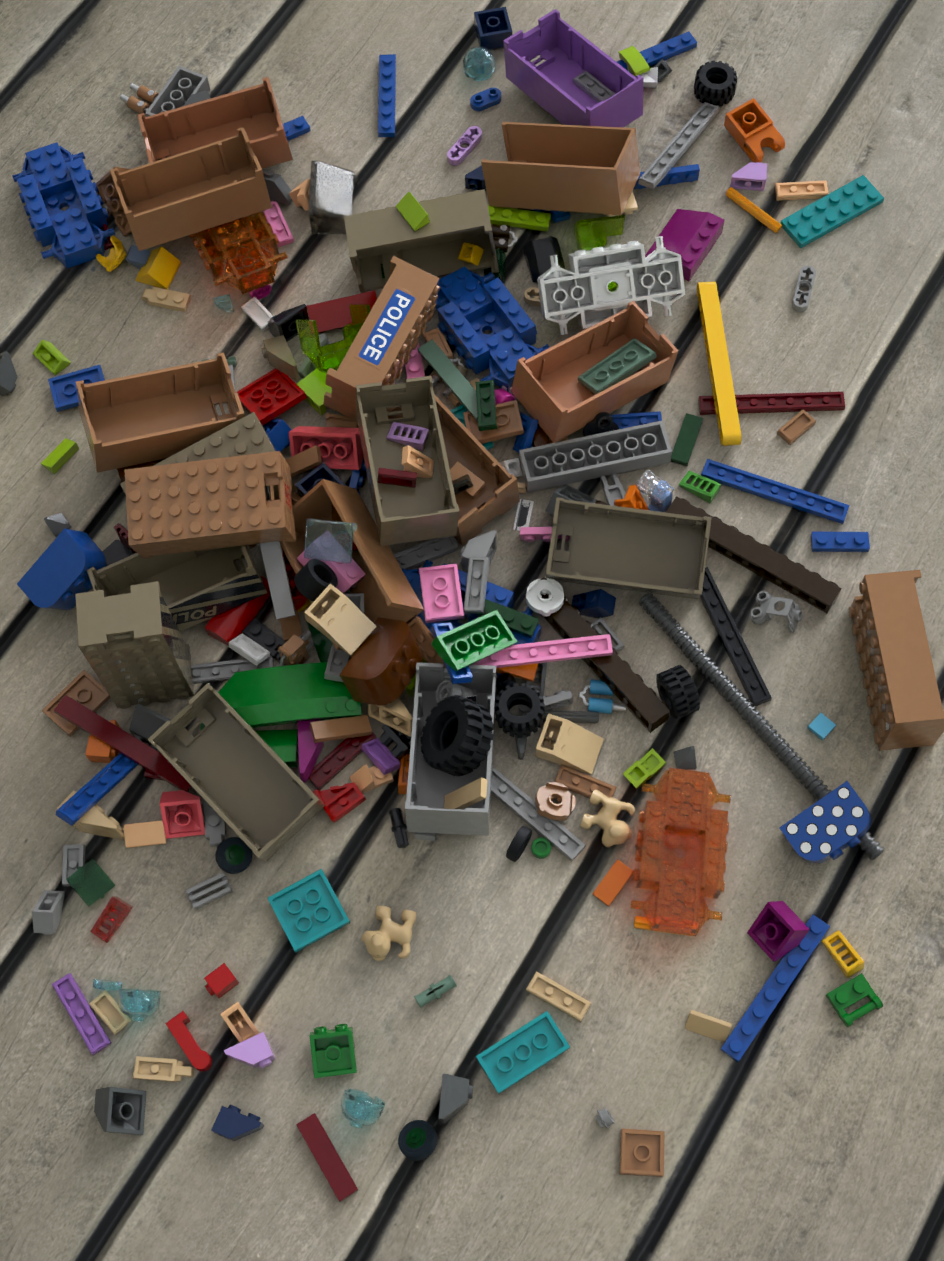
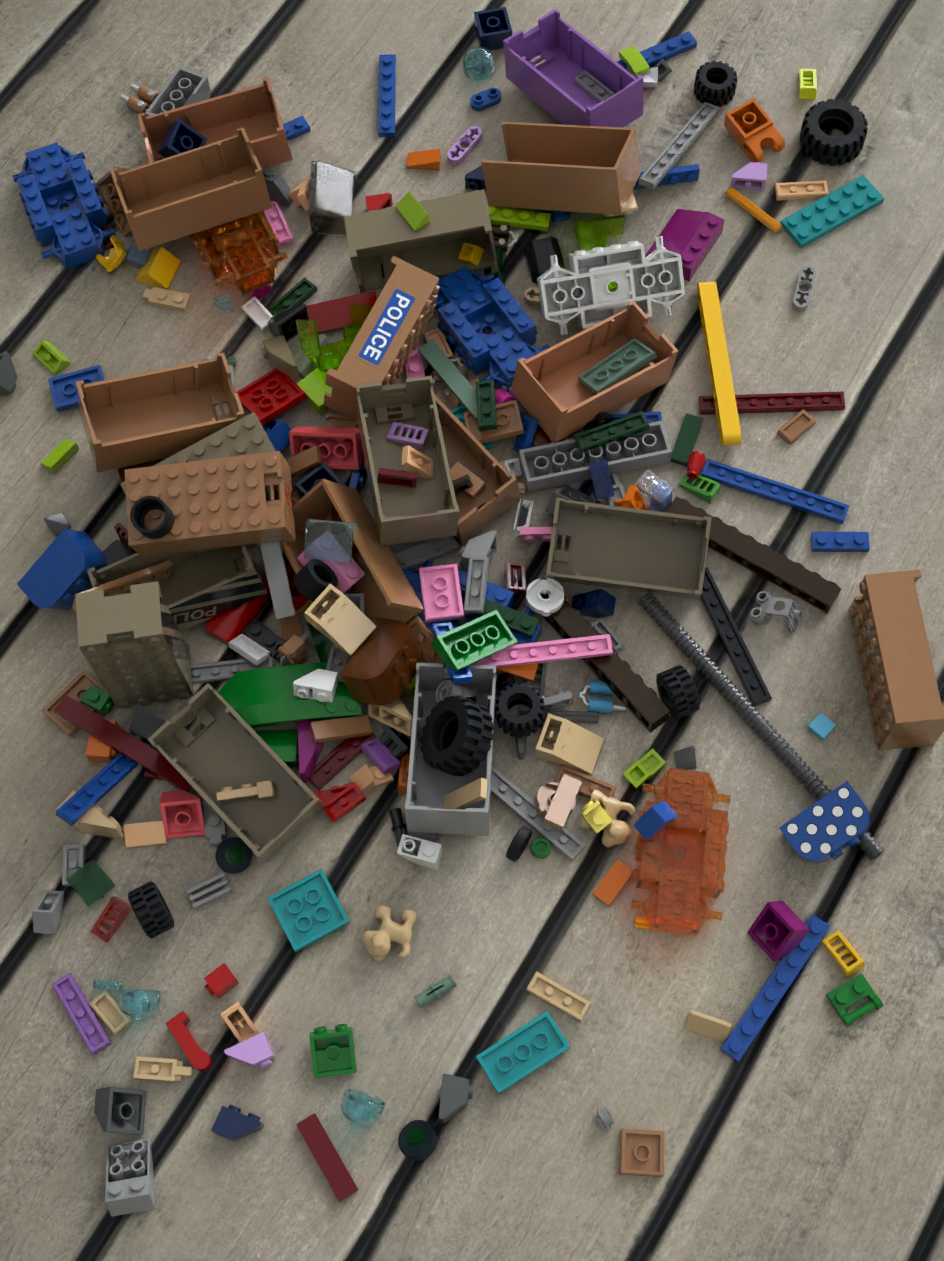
none -> medium nougat tile [72,559,173,612]
none -> green bracket [80,684,114,717]
none -> light grey slope [105,1138,155,1217]
none -> black tyre [128,881,174,939]
none -> black piece [130,496,174,539]
none -> dark blue brick [158,119,207,158]
none -> tan plate [216,780,275,801]
none -> dark green tile [267,277,318,316]
none -> white slope [293,669,338,703]
none -> red slope [365,193,393,212]
none -> white slope [397,834,442,870]
none -> orange slope [406,149,441,170]
none -> tile [505,562,526,595]
none -> tile [543,774,582,830]
none -> dark green tile [574,411,650,453]
none -> light yellow bracket [582,801,613,834]
none -> clear blue tile [588,459,614,500]
none -> blue slope [633,801,678,841]
none -> red cone [687,451,706,479]
none -> neon yellow slope [799,69,817,100]
none -> black tyre [800,99,868,166]

